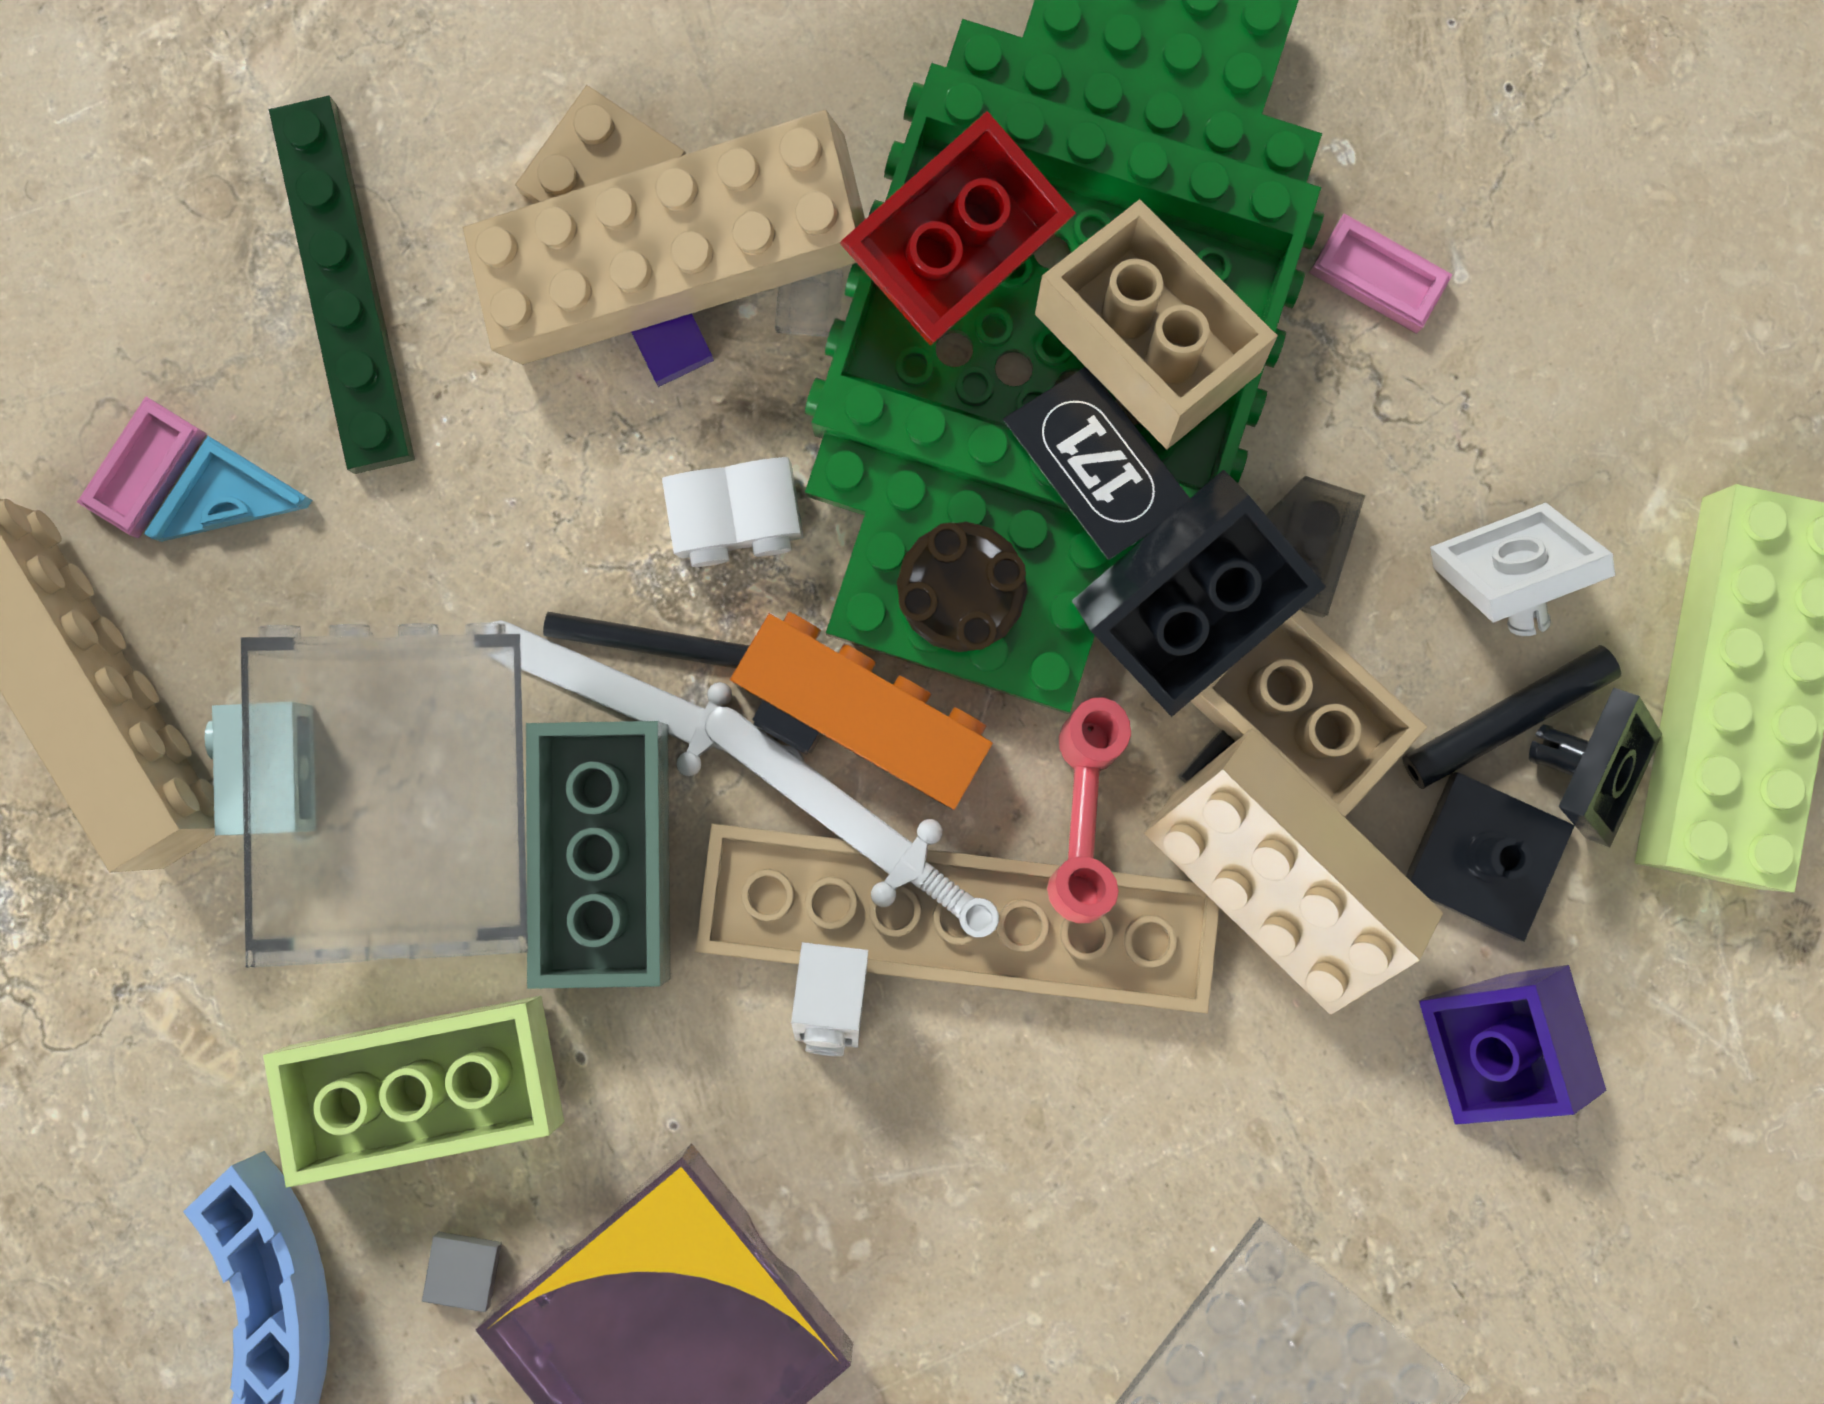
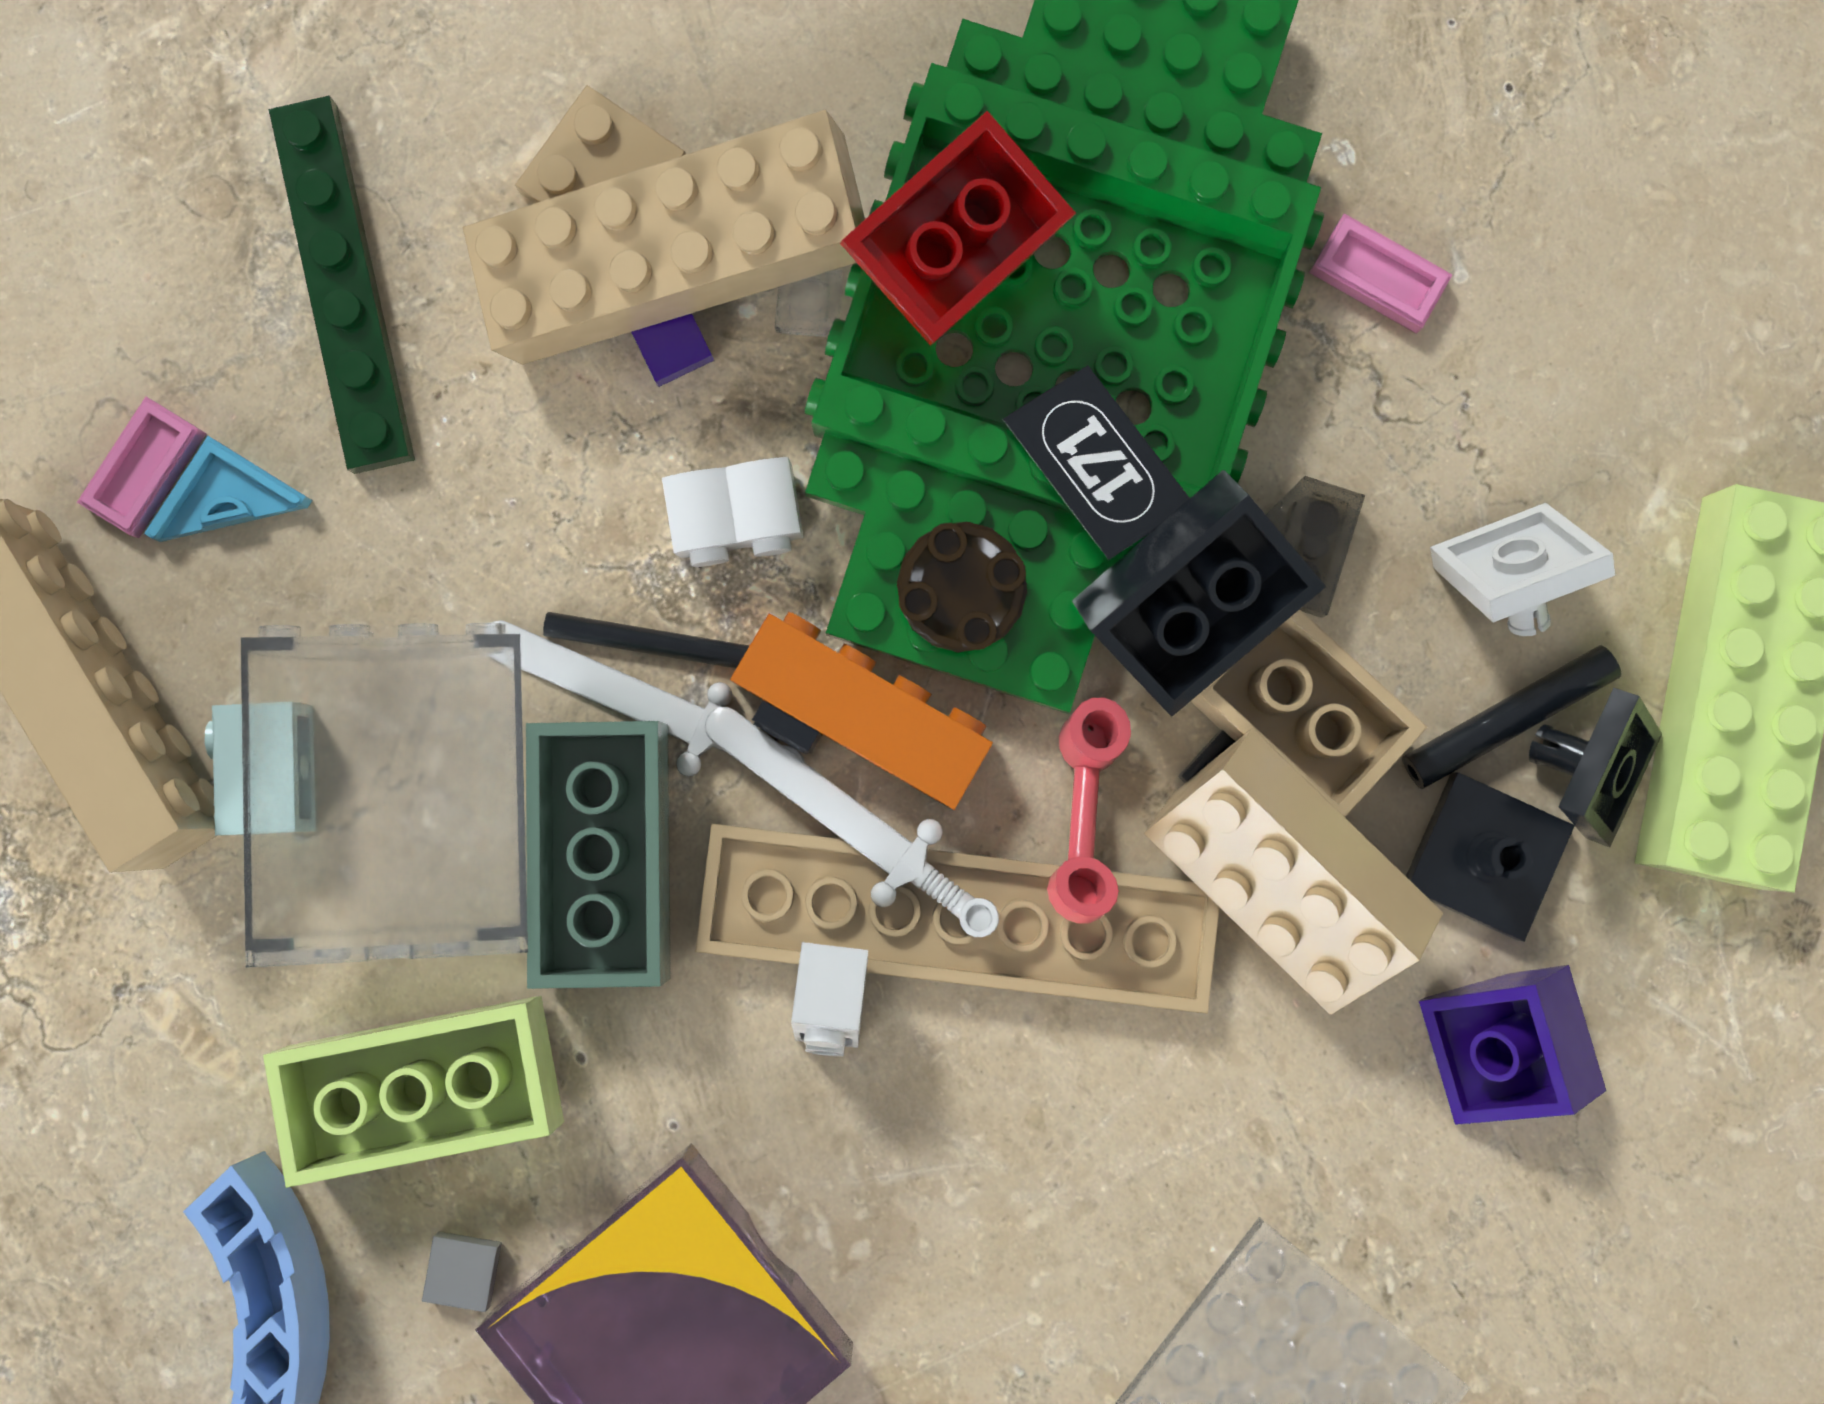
tan brick [1035,199,1278,449] -> none

